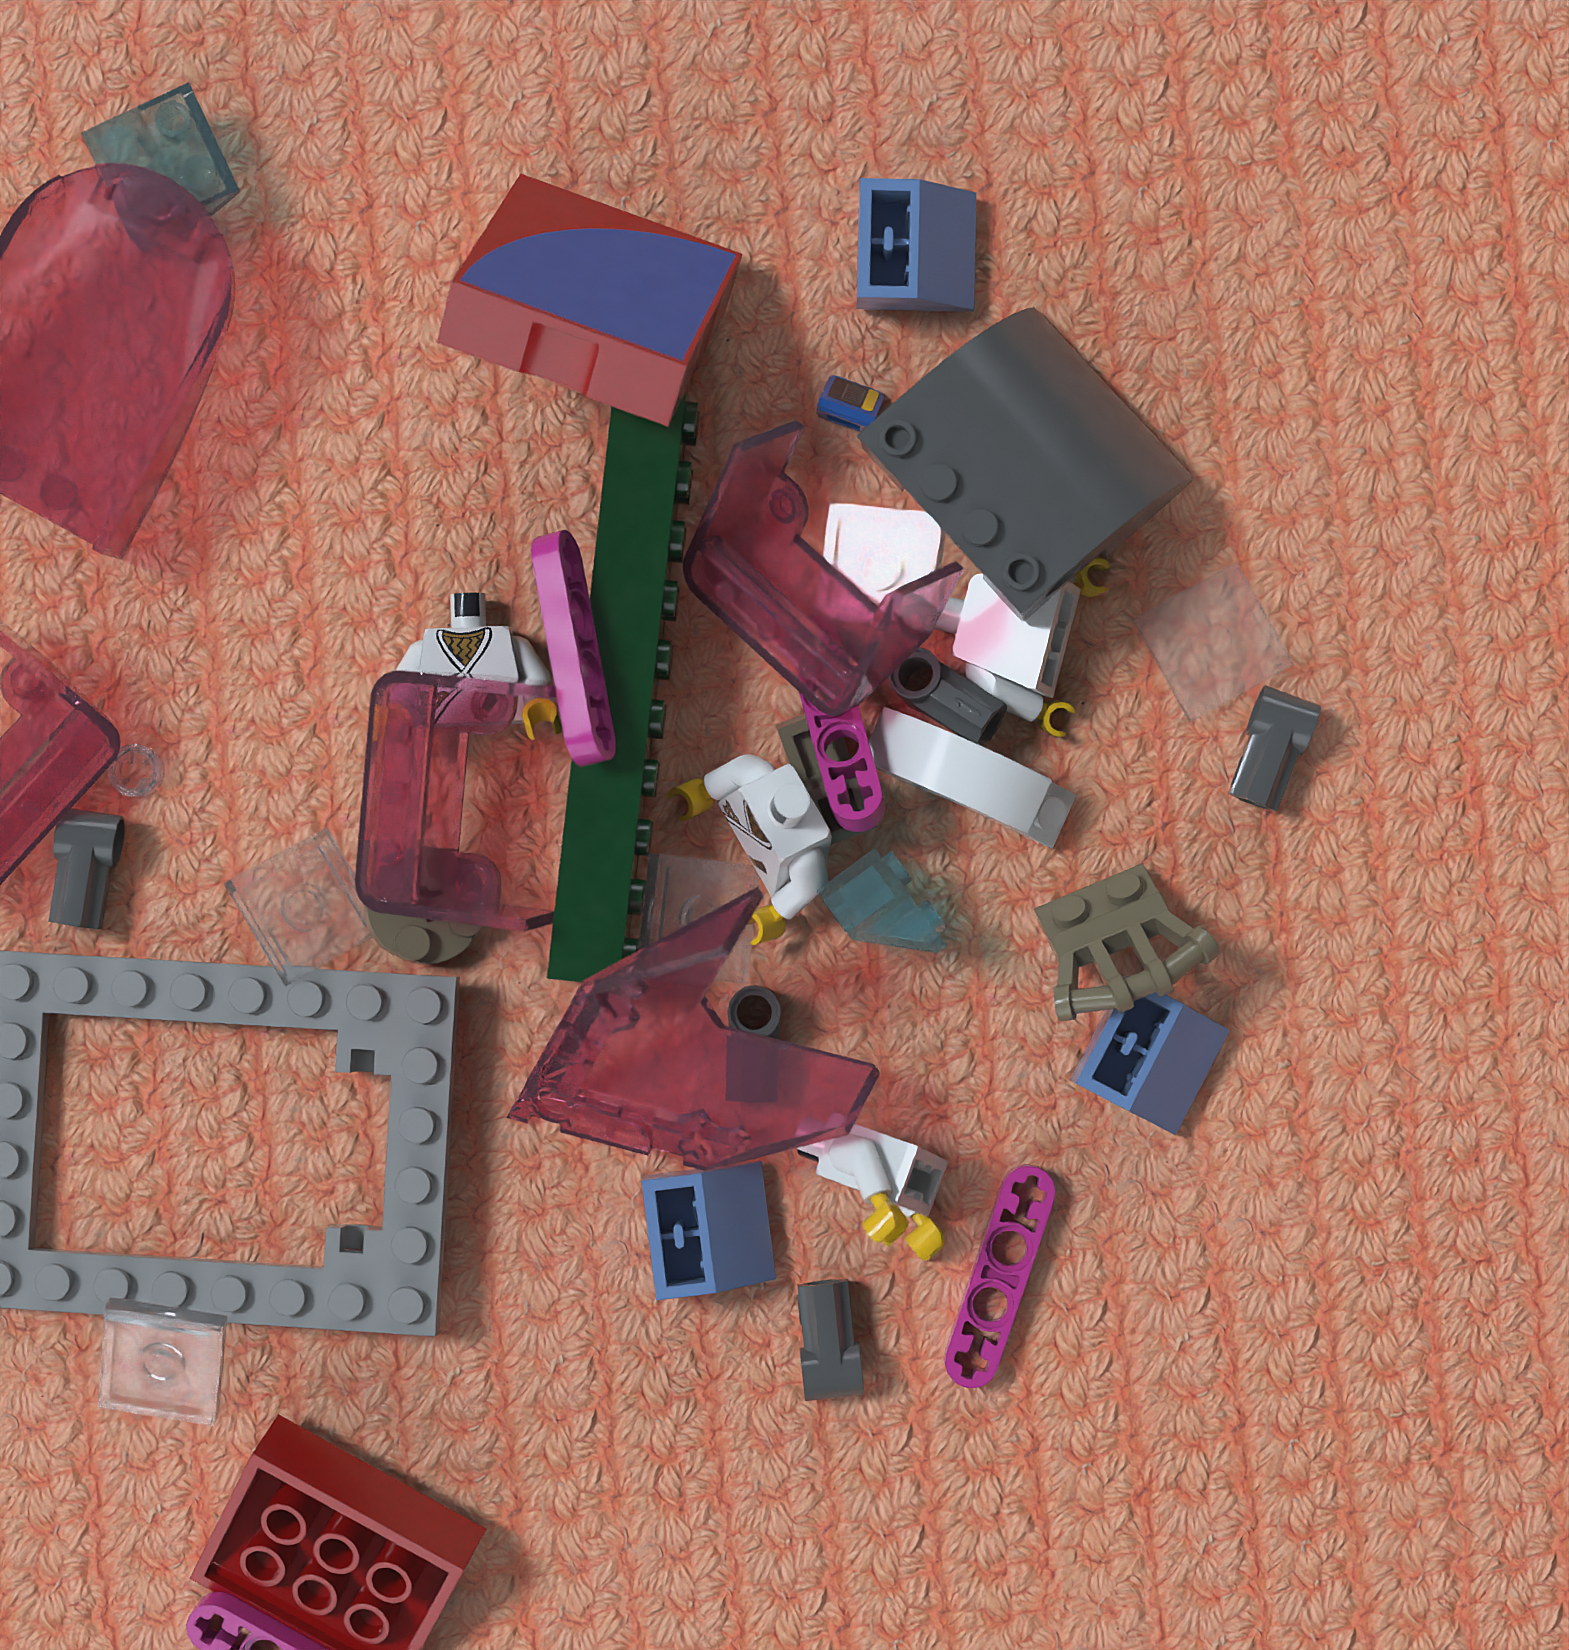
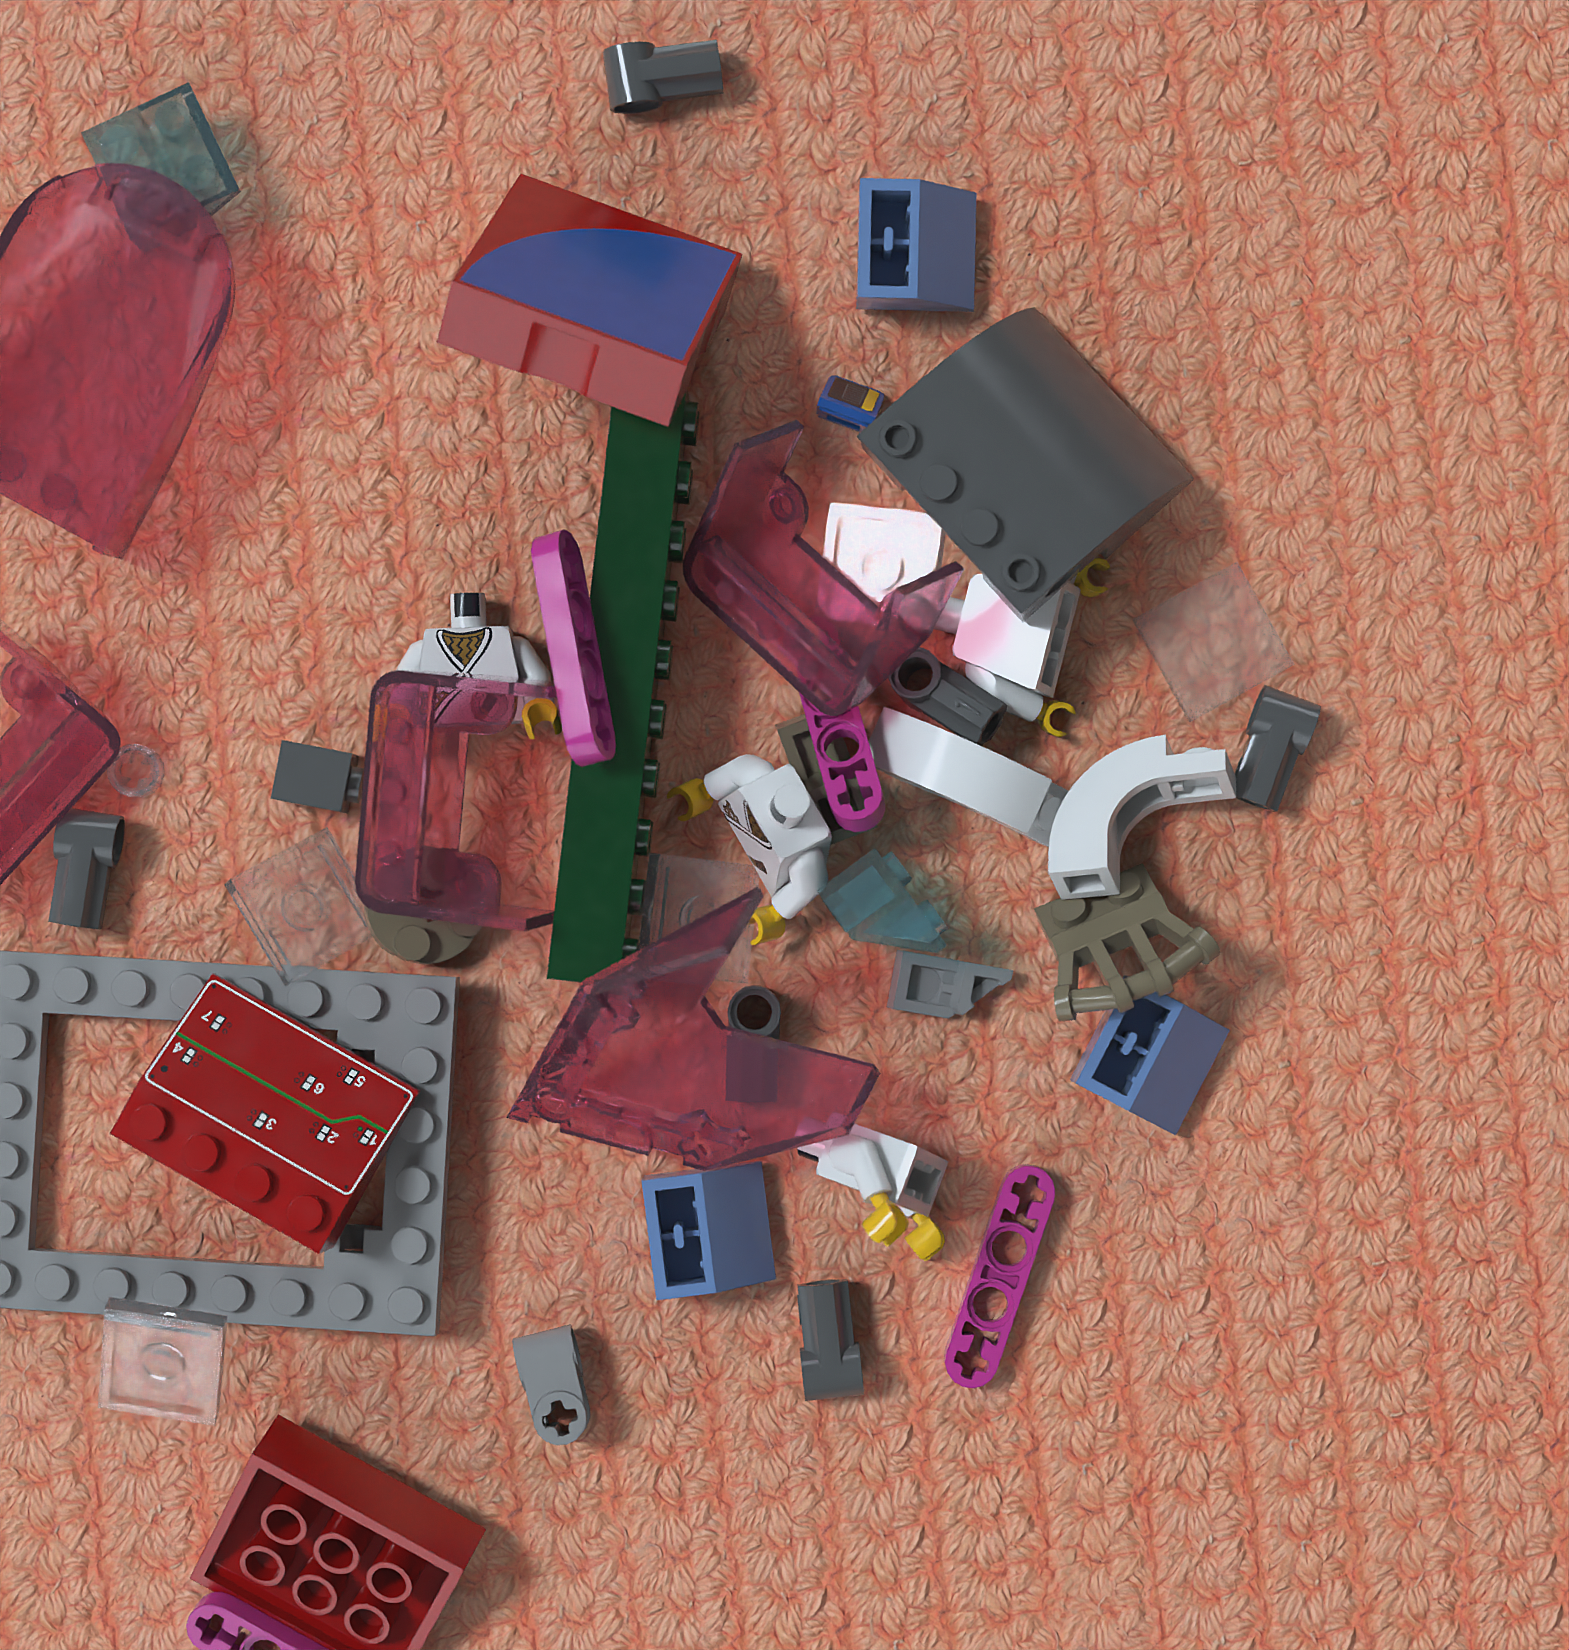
none -> red slope [109,973,420,1254]
none -> dark grey brick [270,740,366,814]
none -> light grey piece [512,1324,590,1445]
none -> dark grey piece [603,40,724,114]
none -> light grey slope [887,950,1013,1019]
none -> white arch [1048,735,1236,900]

